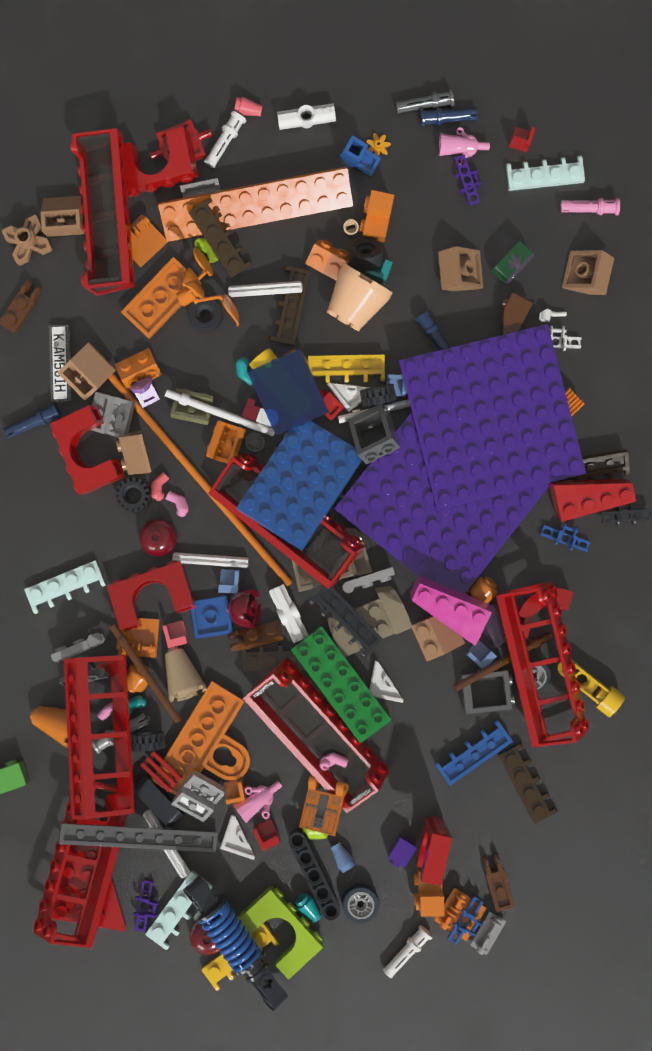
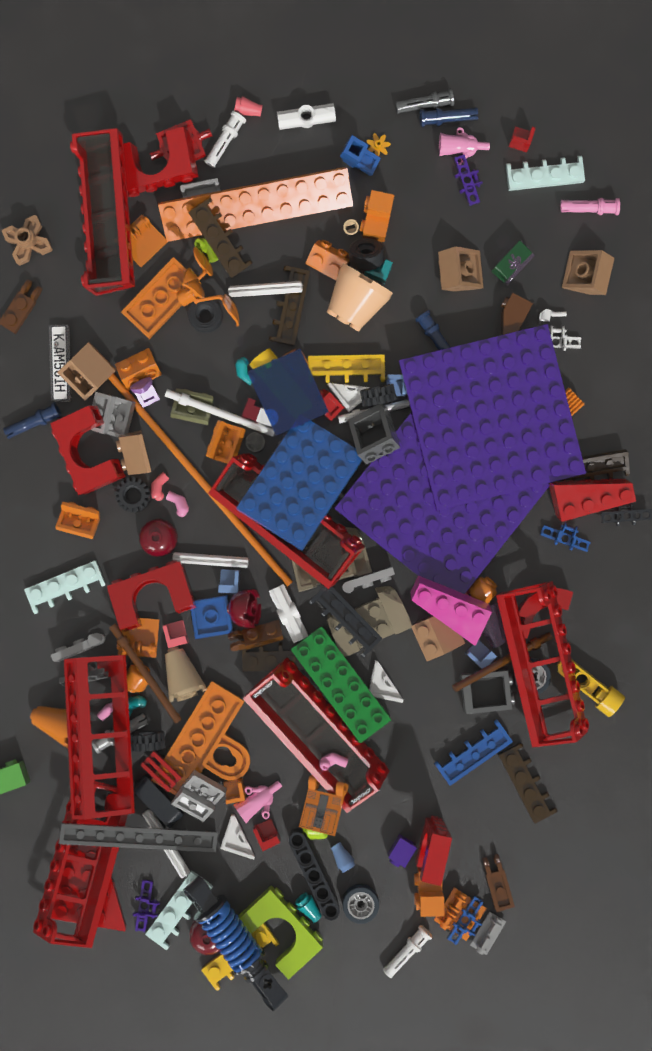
medium nougat slope [41,196,84,237] -> none
none -> orange bracket [55,502,100,539]

